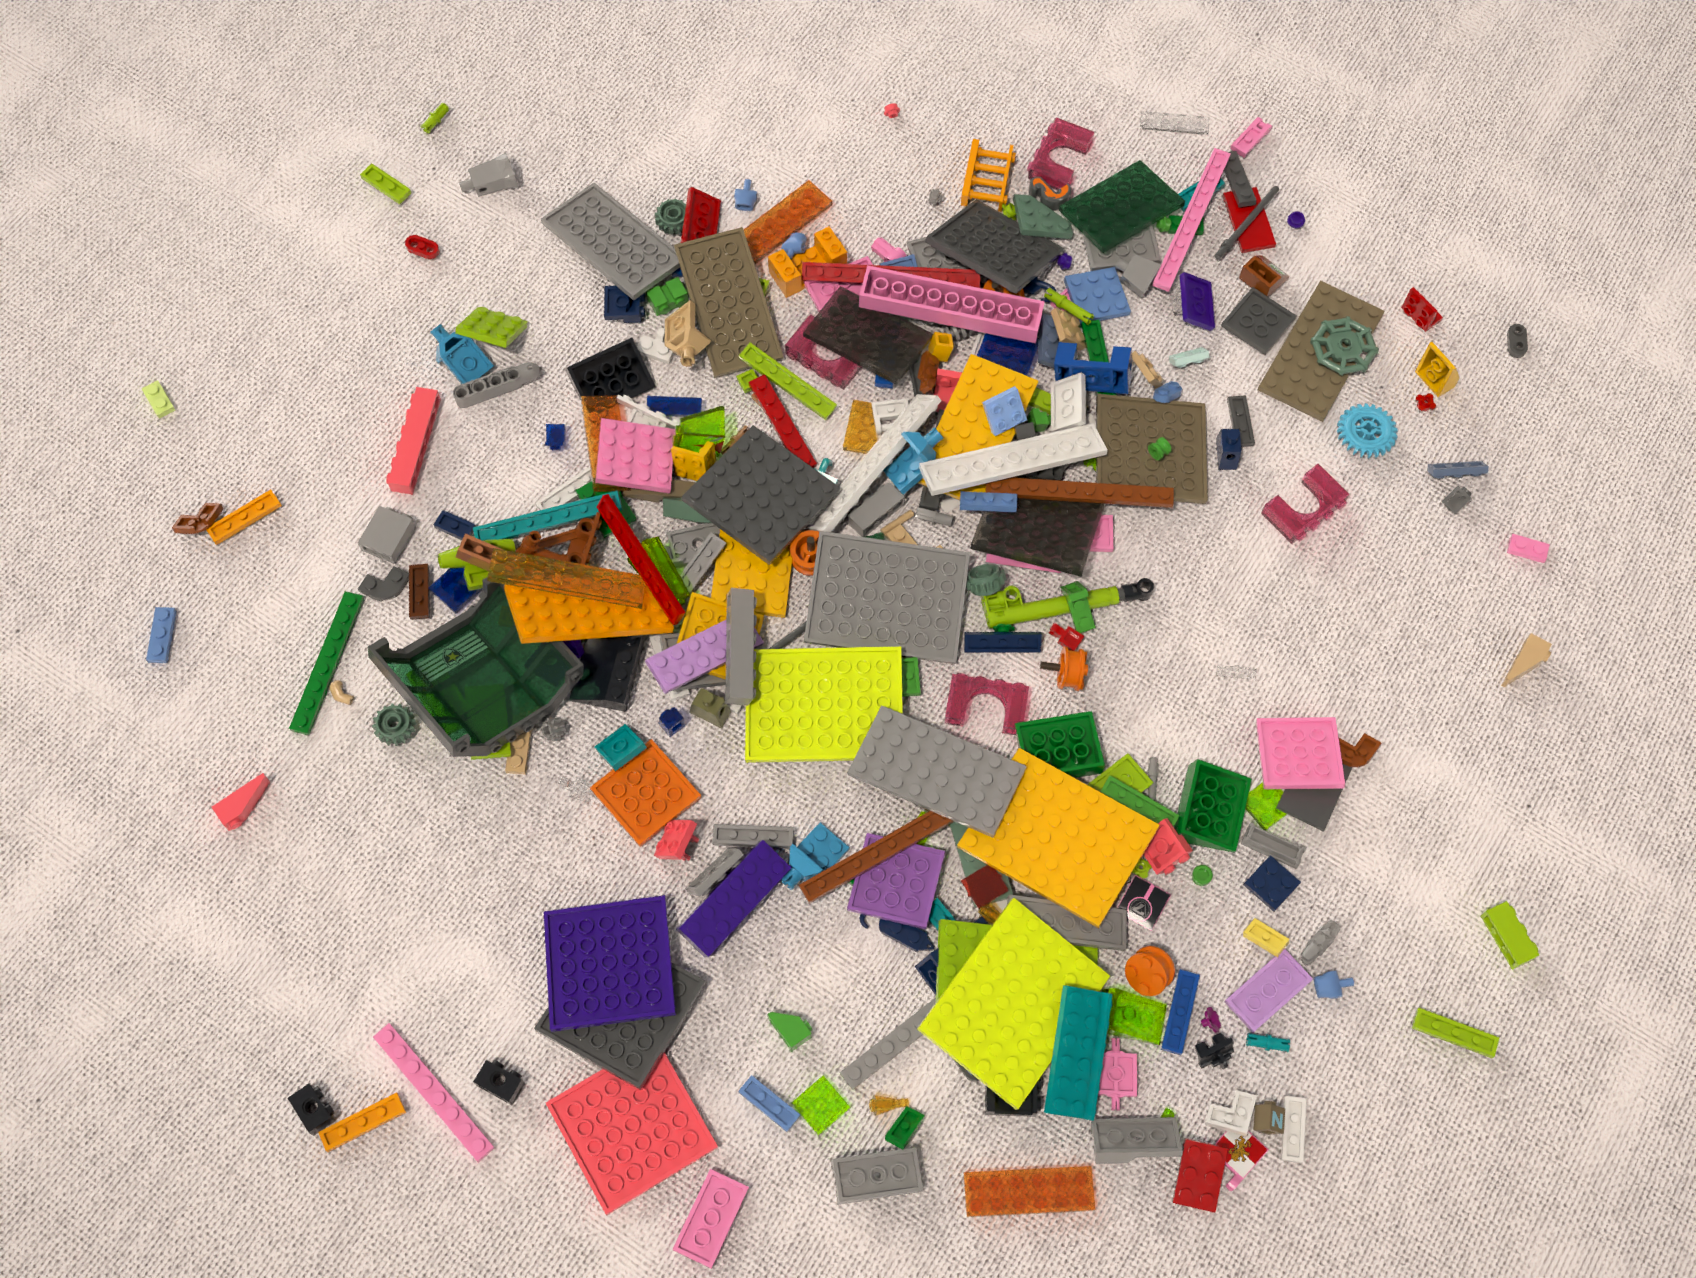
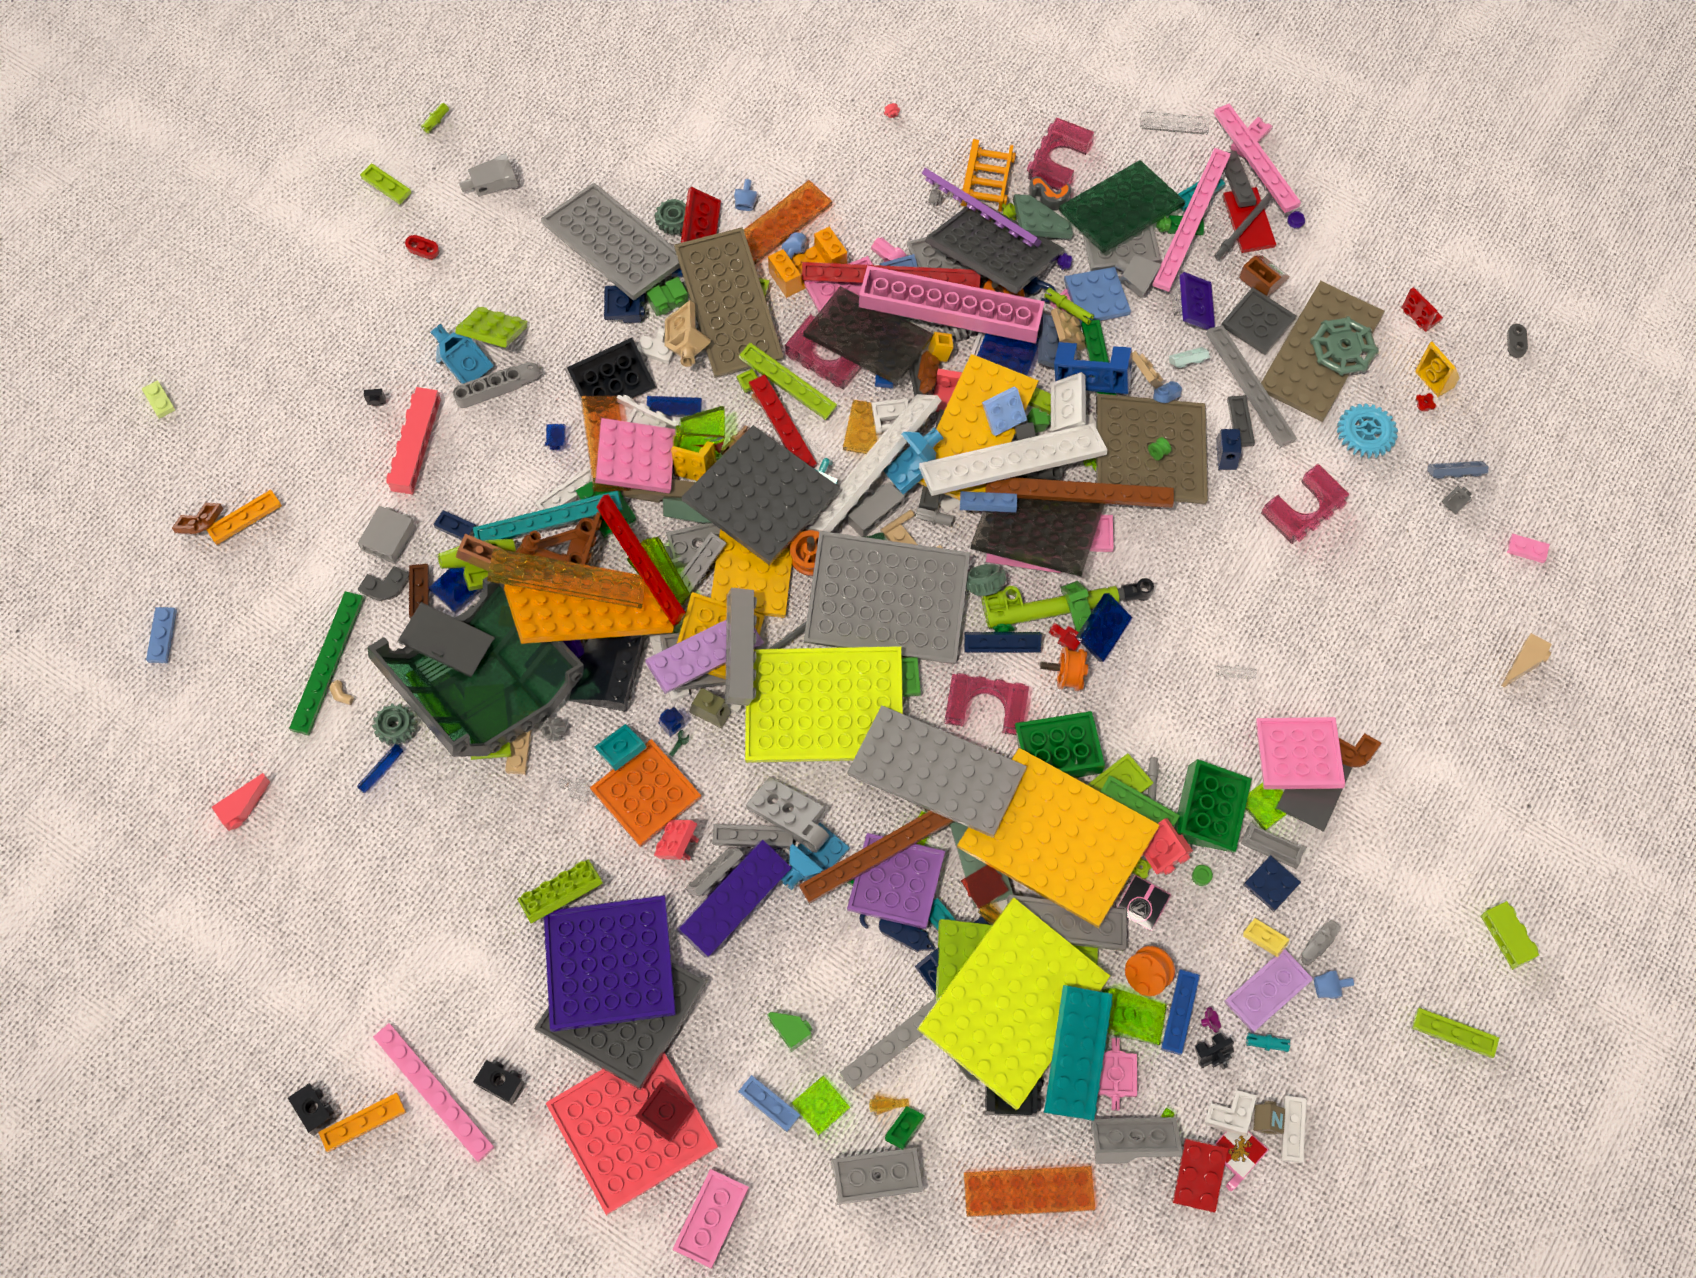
none -> clear blue axle [357,744,403,793]
none -> black plate [364,388,386,406]
none -> dark grey container [397,602,495,677]
none -> lime tile [517,859,603,924]
none -> dark red plate [636,1081,696,1142]
none -> clear green hand [669,730,689,757]
none -> light grey hinge [746,776,829,853]
none -> medium lavender plate [922,167,1042,247]
none -> clear blue plate [1075,593,1133,662]
none -> light grey plate [1206,325,1297,447]
none -> bright pink plate [1214,103,1301,213]

